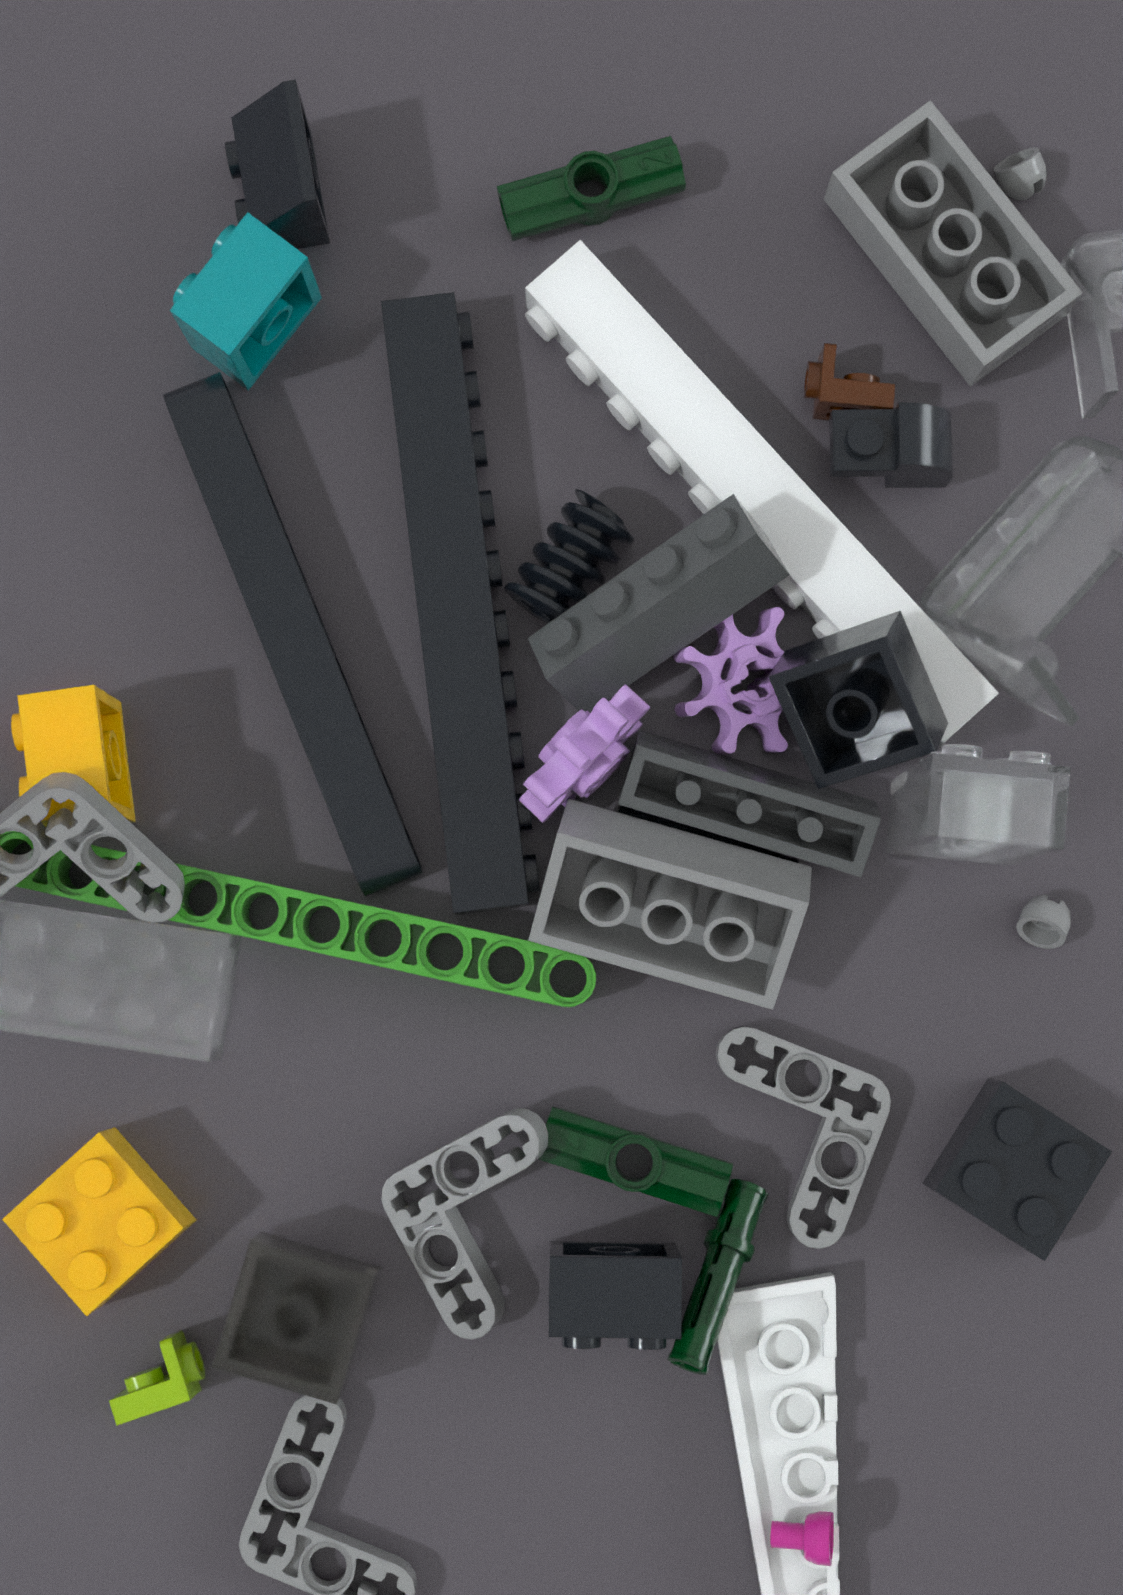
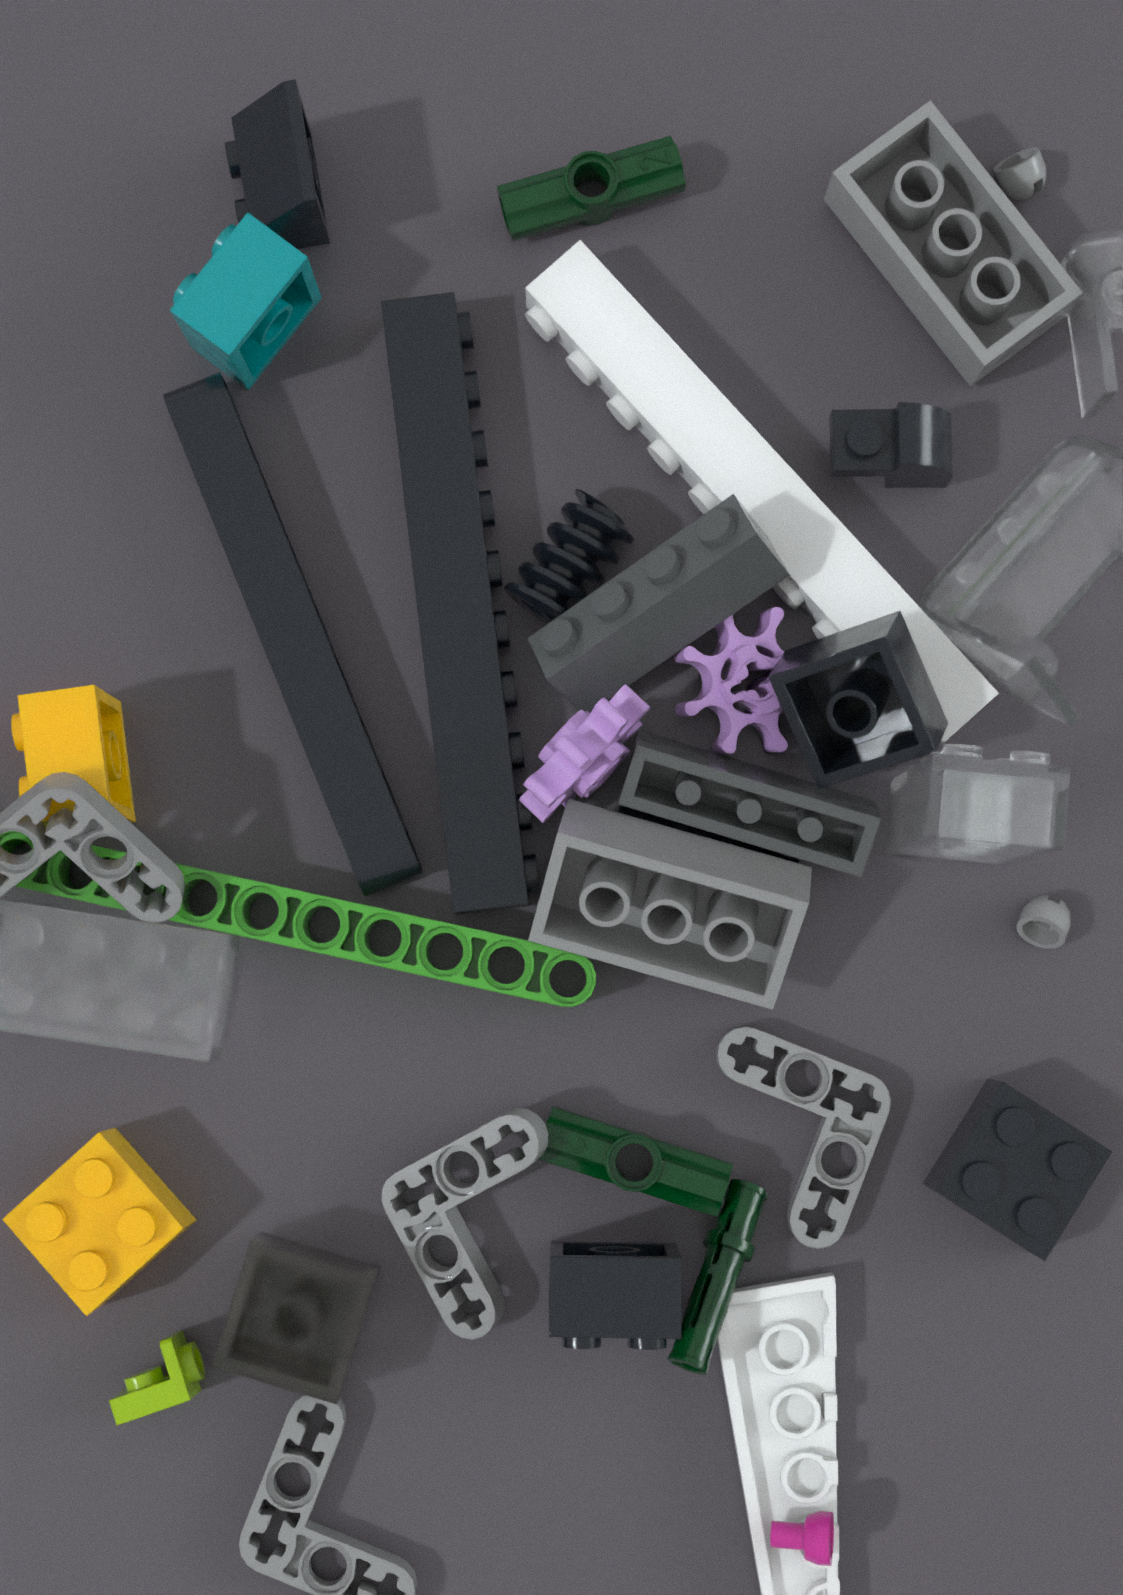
reddish brown bracket [804,343,896,421] -> none

